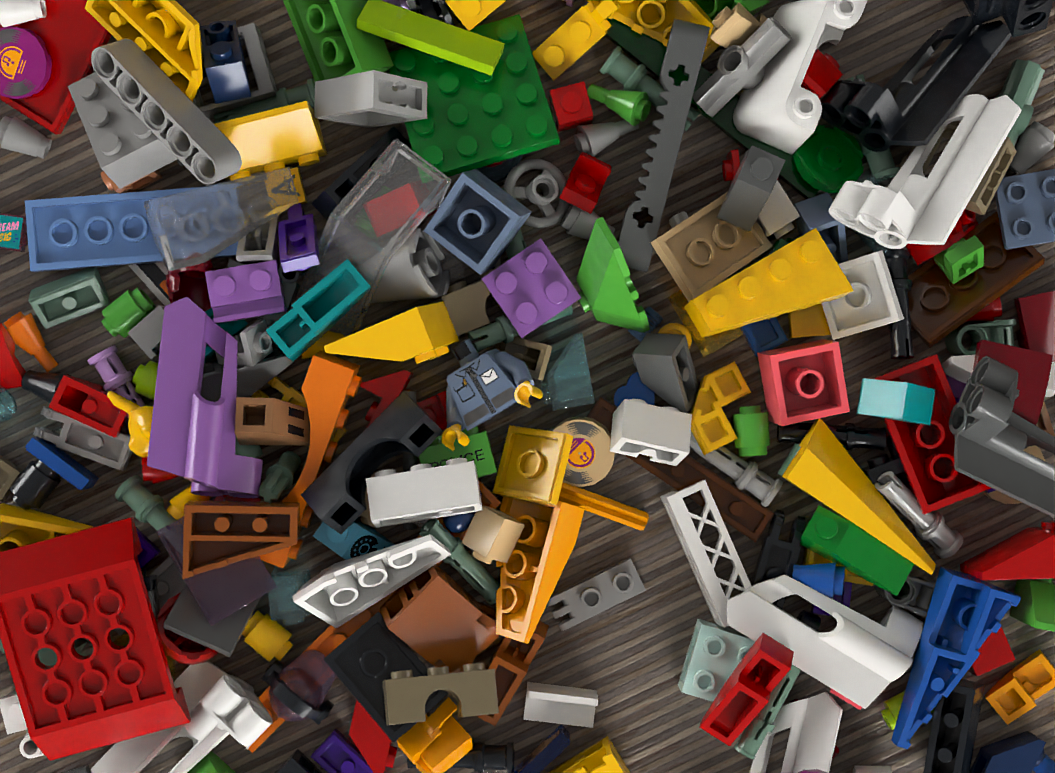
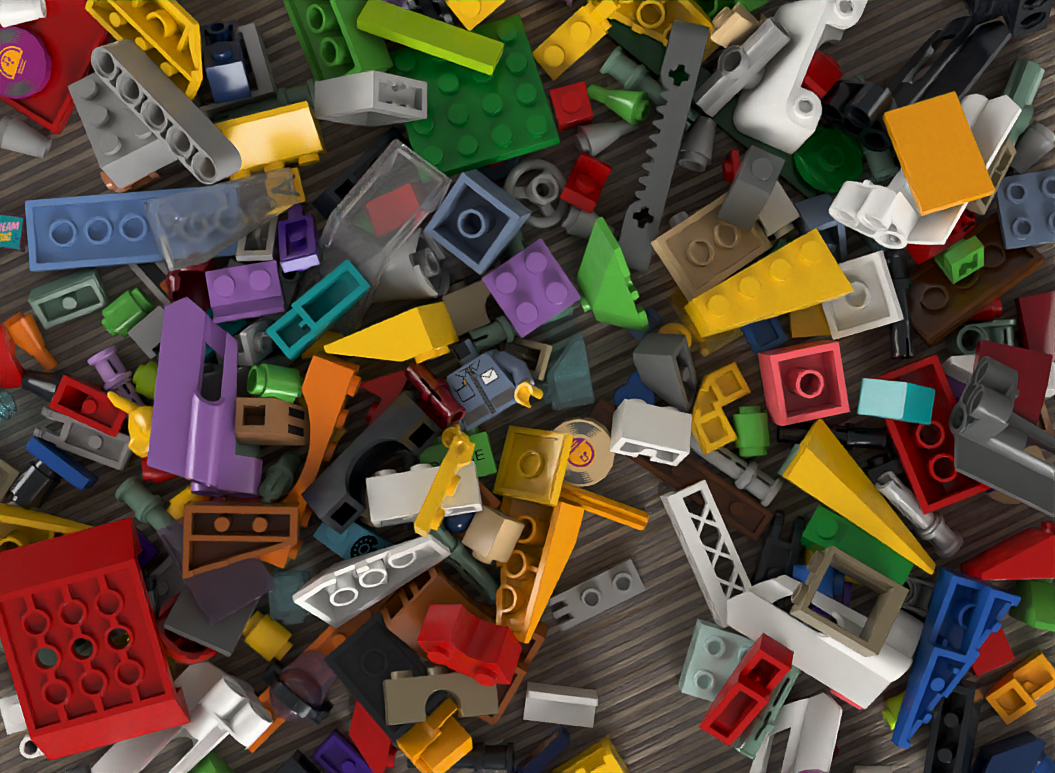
none -> bright green brick [247,363,304,403]
none -> dark red pin [405,361,466,425]
none -> yellow hinge [414,436,475,538]
none -> red brick [417,604,522,686]
none -> light grey cone [678,116,717,172]
none -> dark tan window [790,546,909,657]
none -> light orange tile [883,91,995,216]

